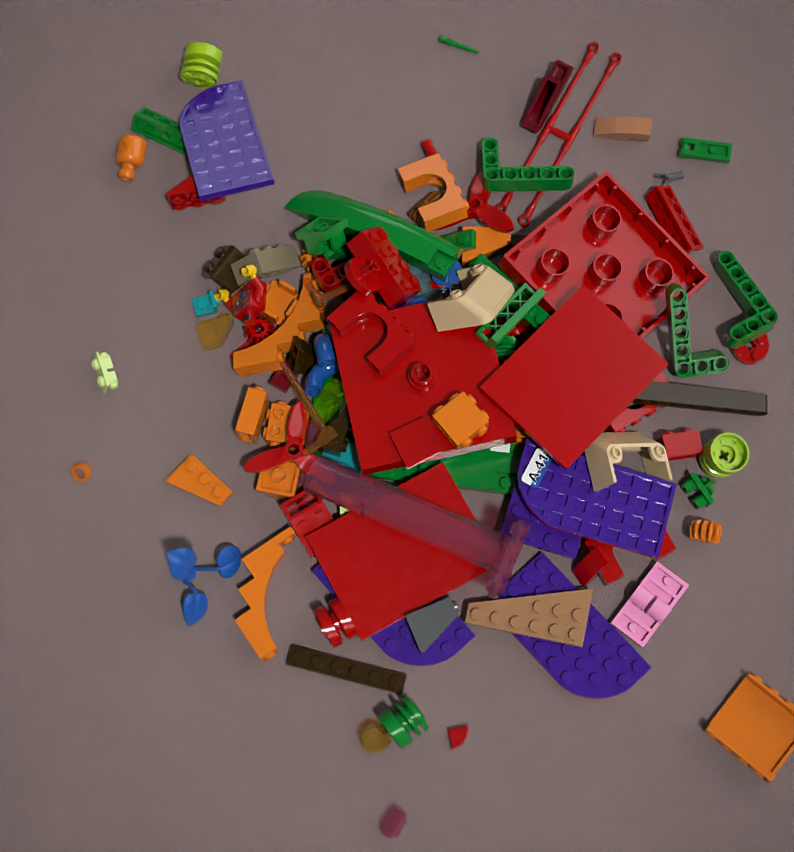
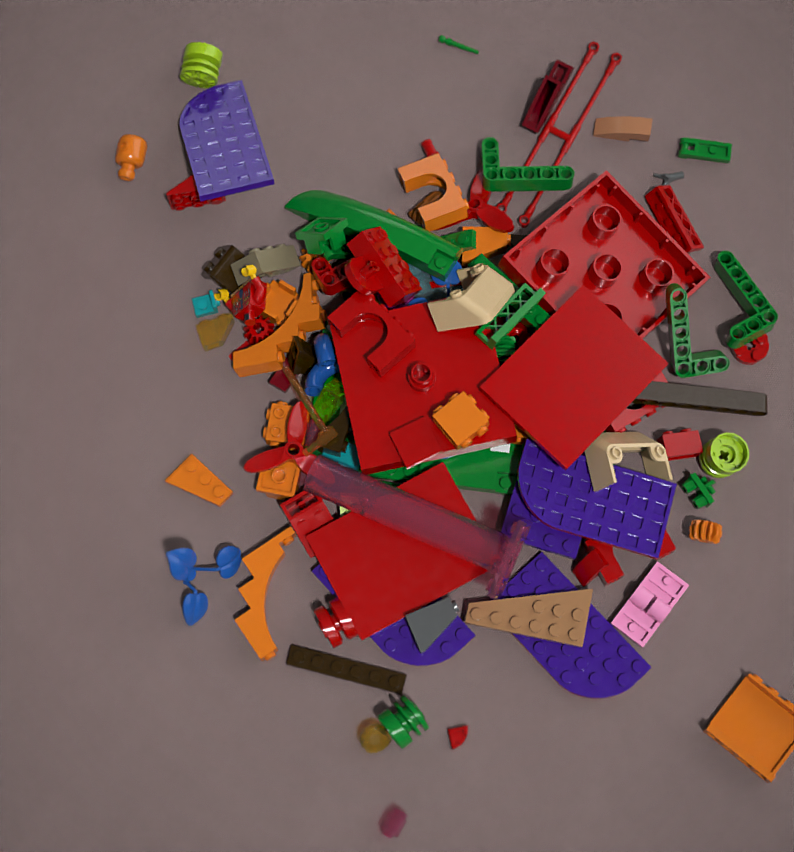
orange piece [71,462,92,482] -> none
yellowish green hinge [91,351,118,393] -> none
green fence [131,107,188,156] -> none
orange brick [235,386,270,445] -> none
clear orange bar [303,278,355,310] -> none
sticker [521,448,552,488] -> none

